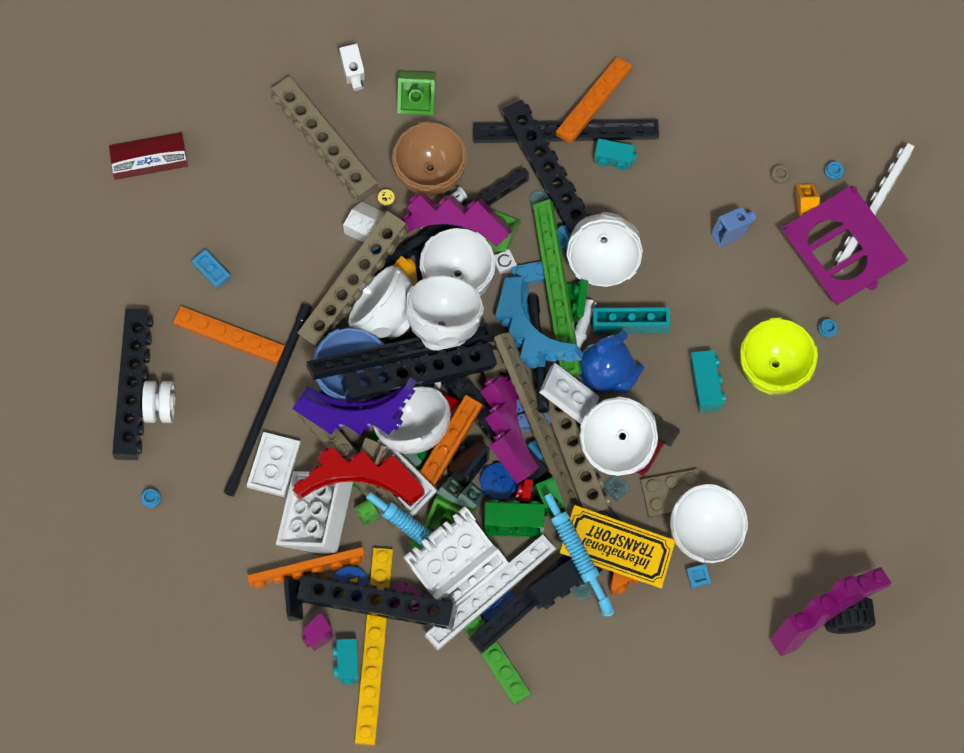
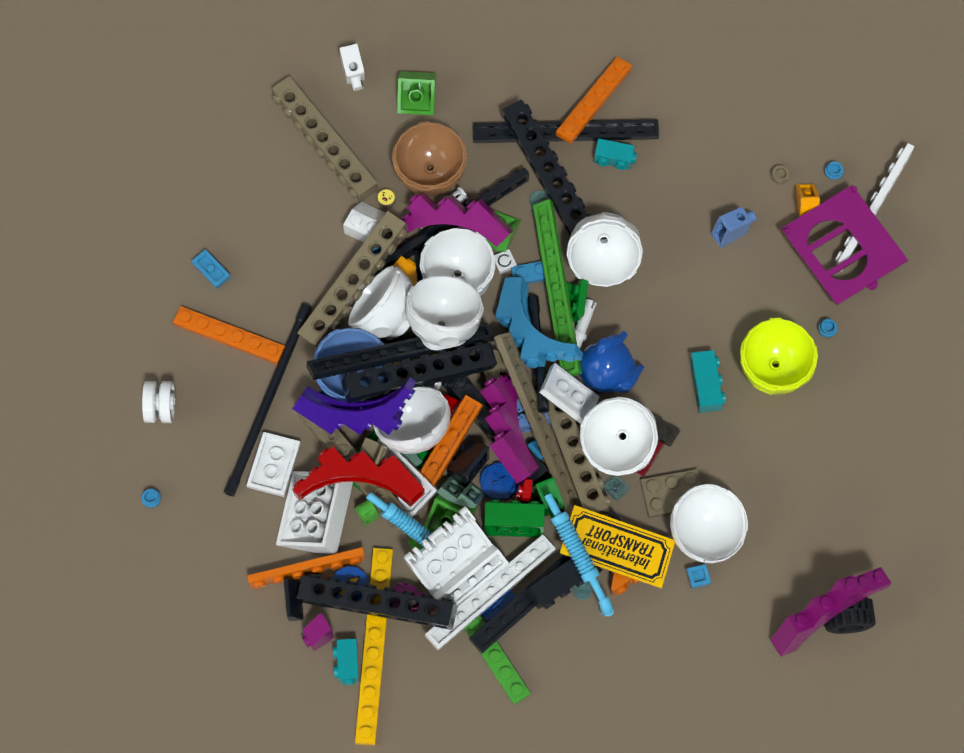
dark red slope [109,132,188,180] -> none
black brick [112,308,153,460] -> none
dark azure plate [558,225,571,252] -> none
teal brick [592,307,670,334] -> none

